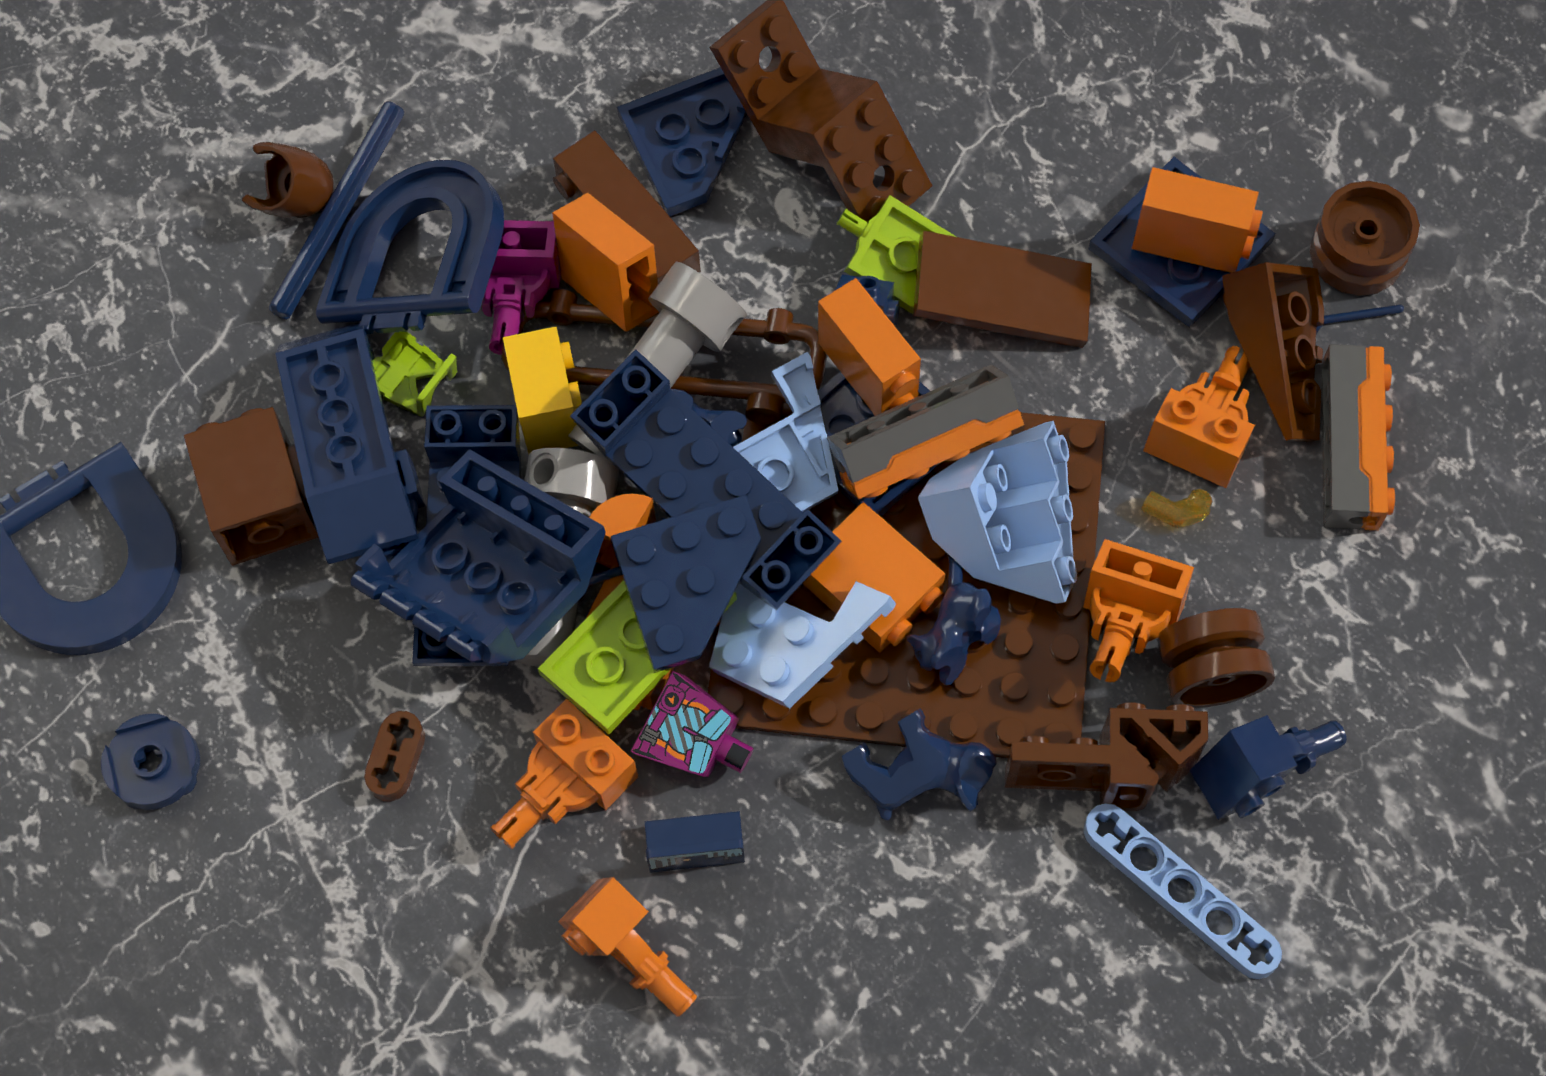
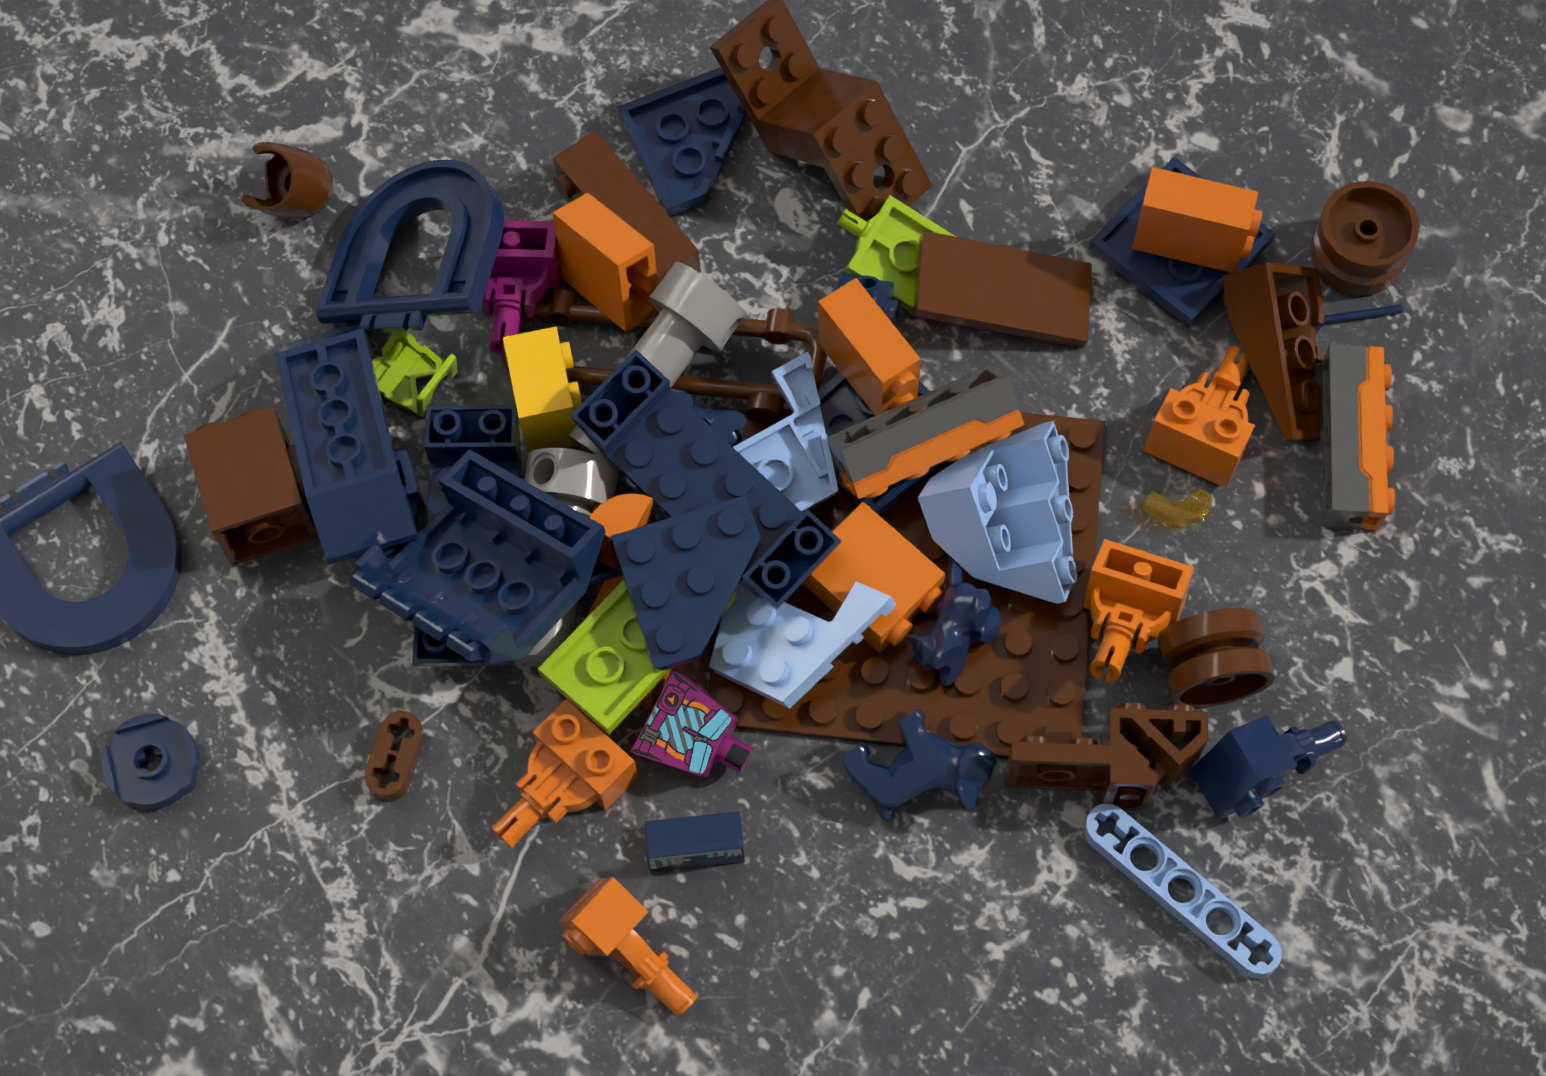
dark blue axle [269,101,404,320] -> none

